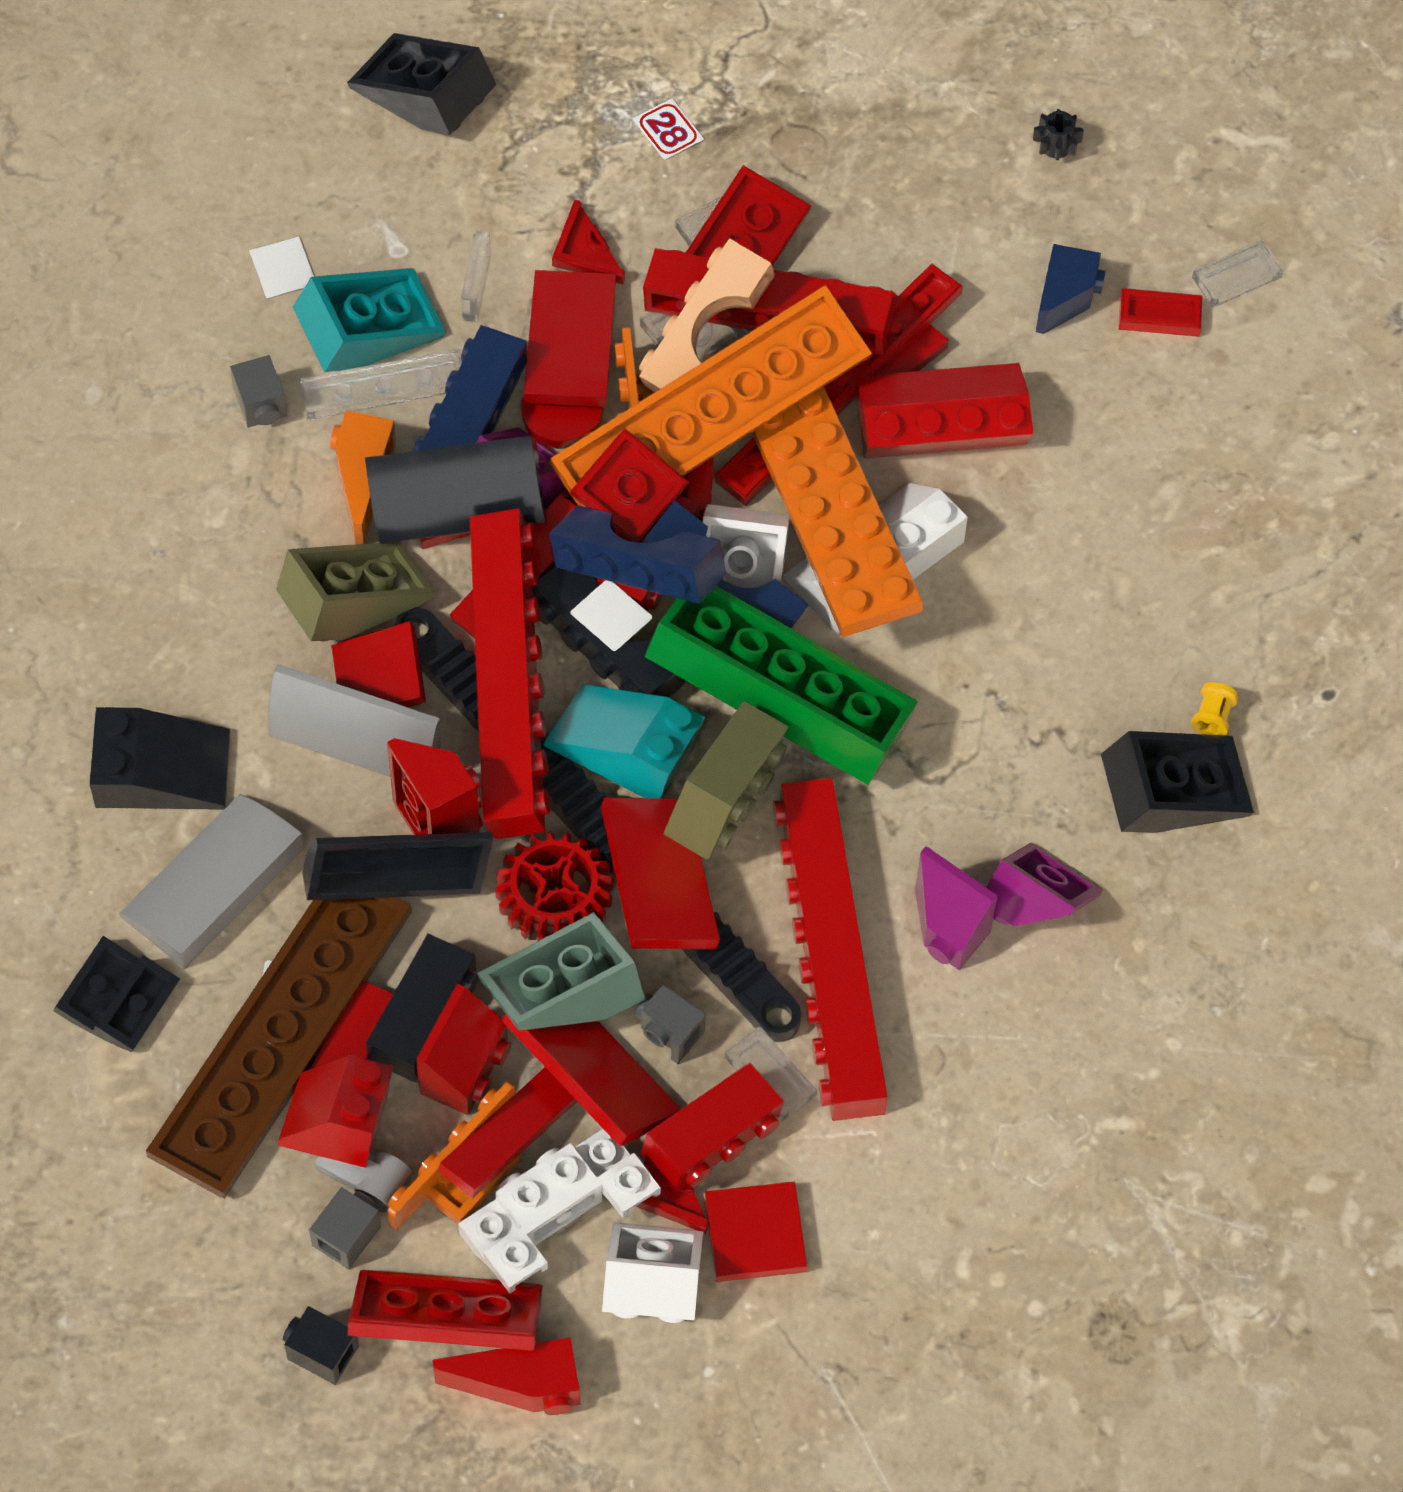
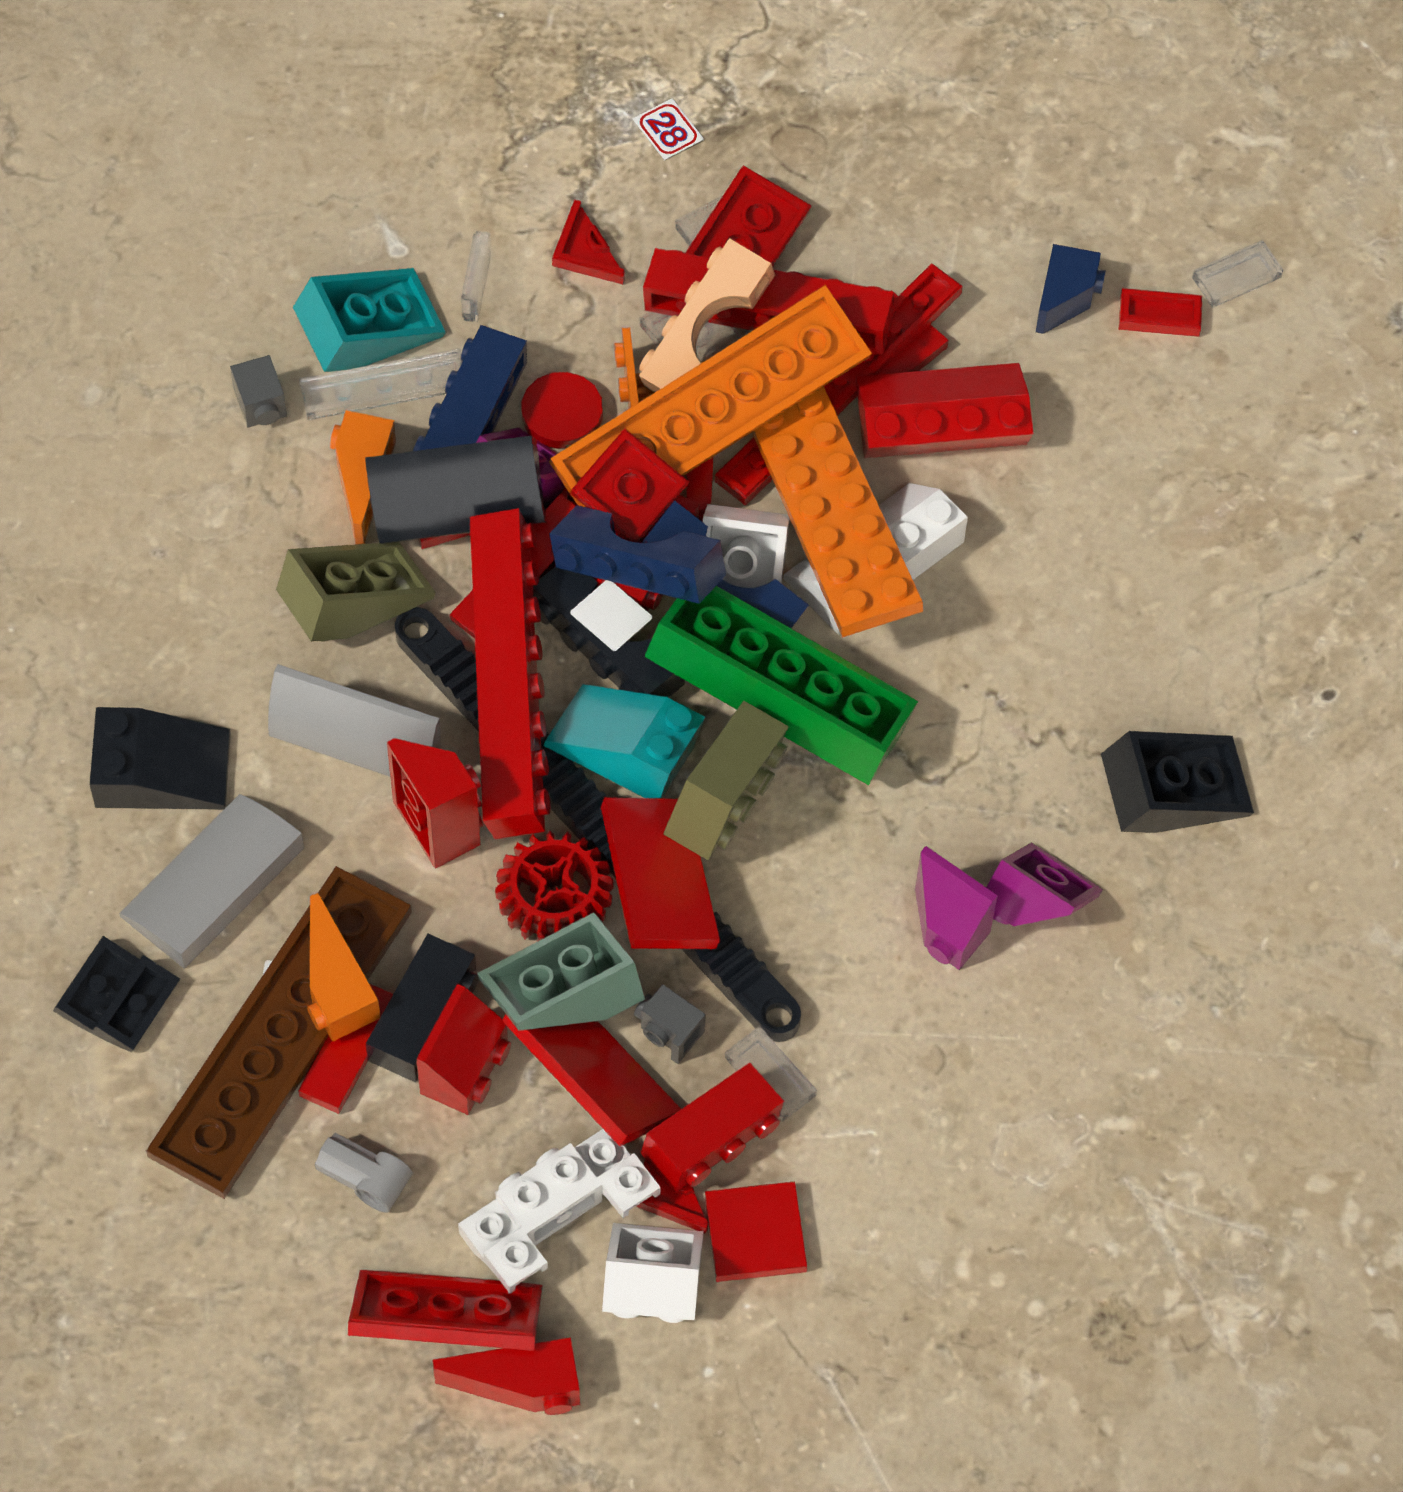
white sticker [249,237,314,299] -> none
red slope [277,1055,393,1168] -> none
black brick [283,1306,359,1385] -> none
black slope [302,832,493,900] -> none
dark grey brick [309,1187,381,1270] -> none
red tile [331,621,426,708] -> none
black slope [347,33,497,135] -> none
orange bracket [387,1081,520,1231] -> none
red tile [438,1067,577,1199] -> none
red tile [524,270,616,407] -> none
red brick [773,778,888,1121] -> none
black gear [1033,109,1084,161] -> none
yellow bush [1191,682,1239,735] -> none
none -> orange slope [307,893,380,1042]

